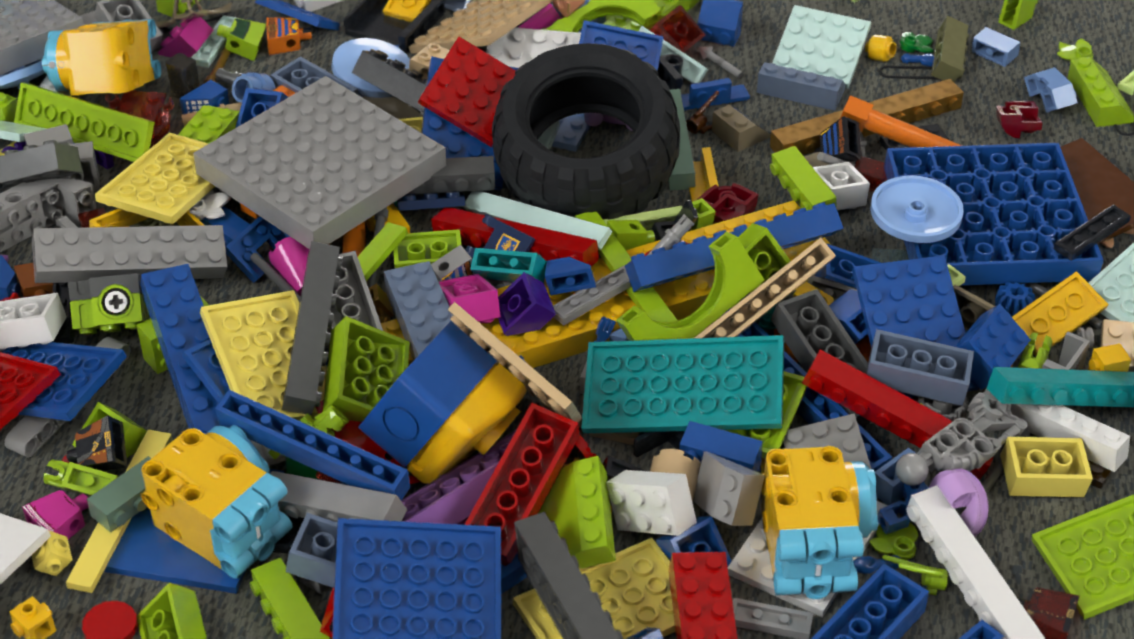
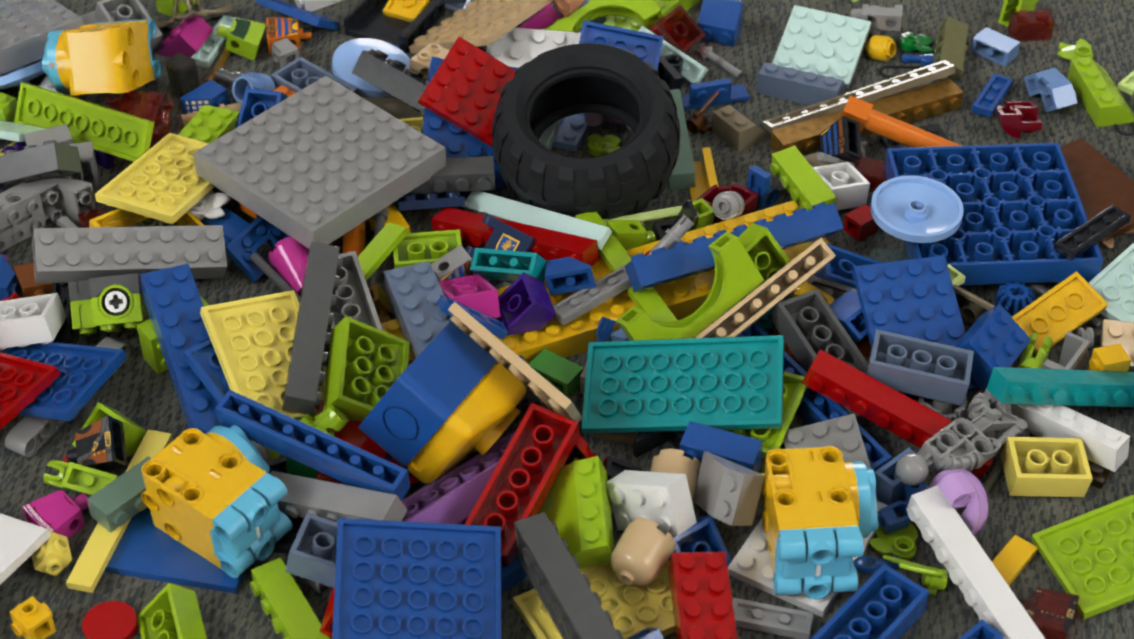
none -> light grey brick [272,38,299,68]
none -> blue tile [437,295,508,340]
none -> bright green brick [528,348,584,399]
none -> lime plate [587,134,621,157]
none -> tan cylinder [610,517,676,587]
none -> light grey head [712,191,745,220]
none -> blue plate [746,165,779,211]
none -> dark tan plate [762,60,956,133]
none -> red brick [843,204,879,242]
none -> light grey hips [851,4,903,48]
none -> blue plate [972,73,1013,118]
none -> yellow tile [992,535,1038,586]
none -> clear red brick [1007,9,1055,42]

